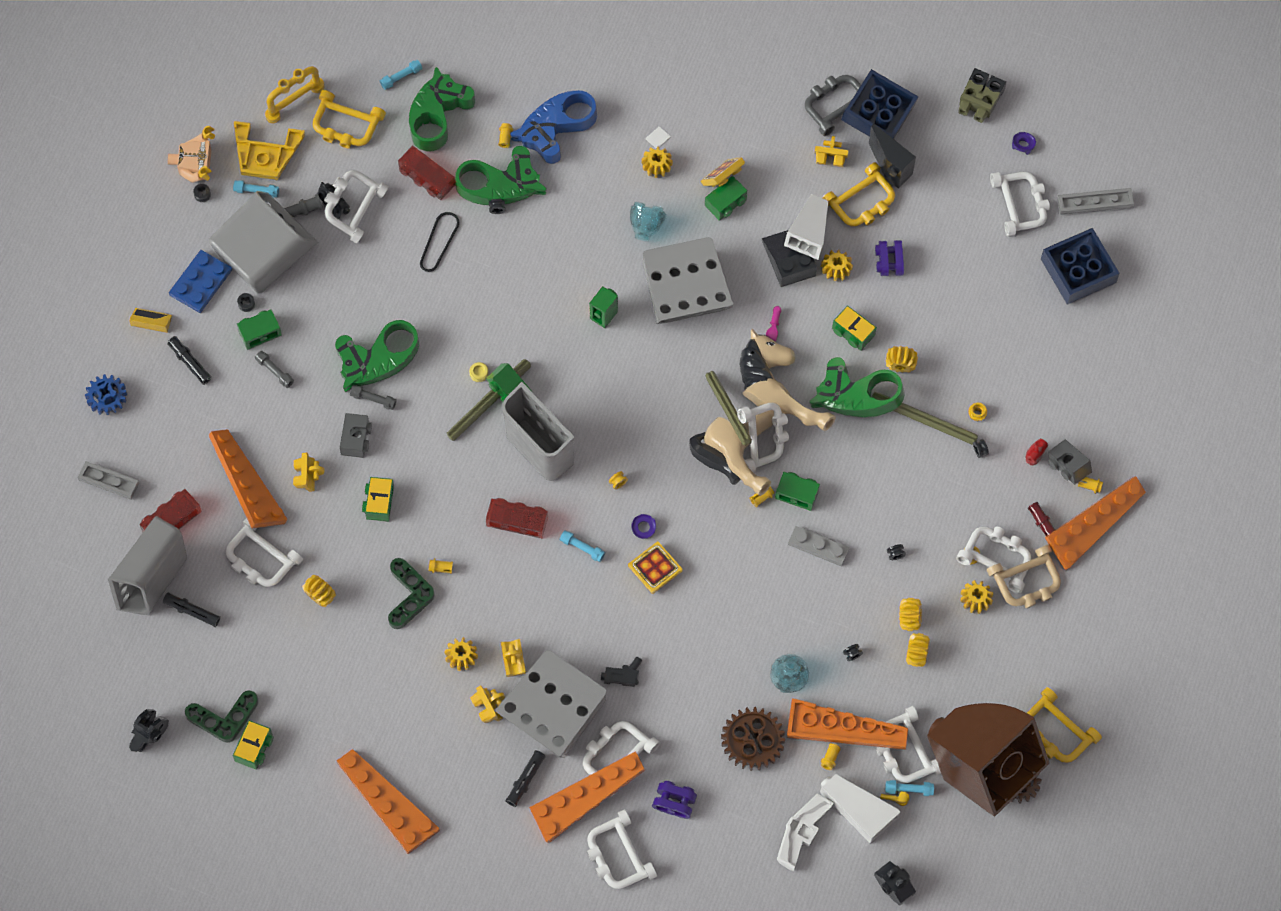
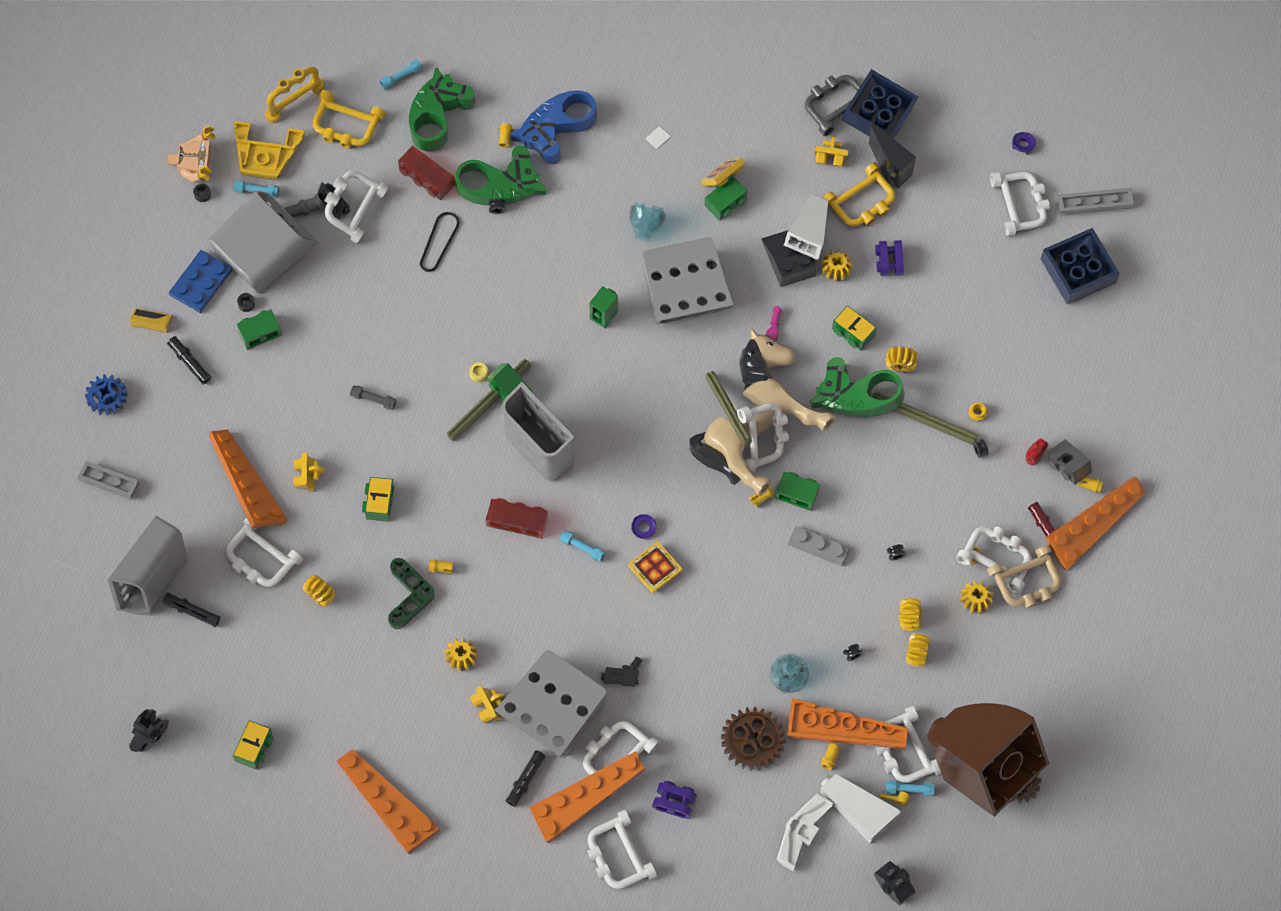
clear red brick [139,489,202,532] -> none
dark green beam [185,690,258,743] -> none
dark grey bar [255,351,294,388] -> none
green animal [335,320,419,392] -> none
dark grey brick [340,413,372,458] -> none
yellow hips [501,639,526,677] -> none
yellow bush [609,471,628,490] -> none
yellow gear [641,146,673,178] -> none
olive hips [958,68,1007,123] -> none
yellow bar [1027,687,1102,763] -> none

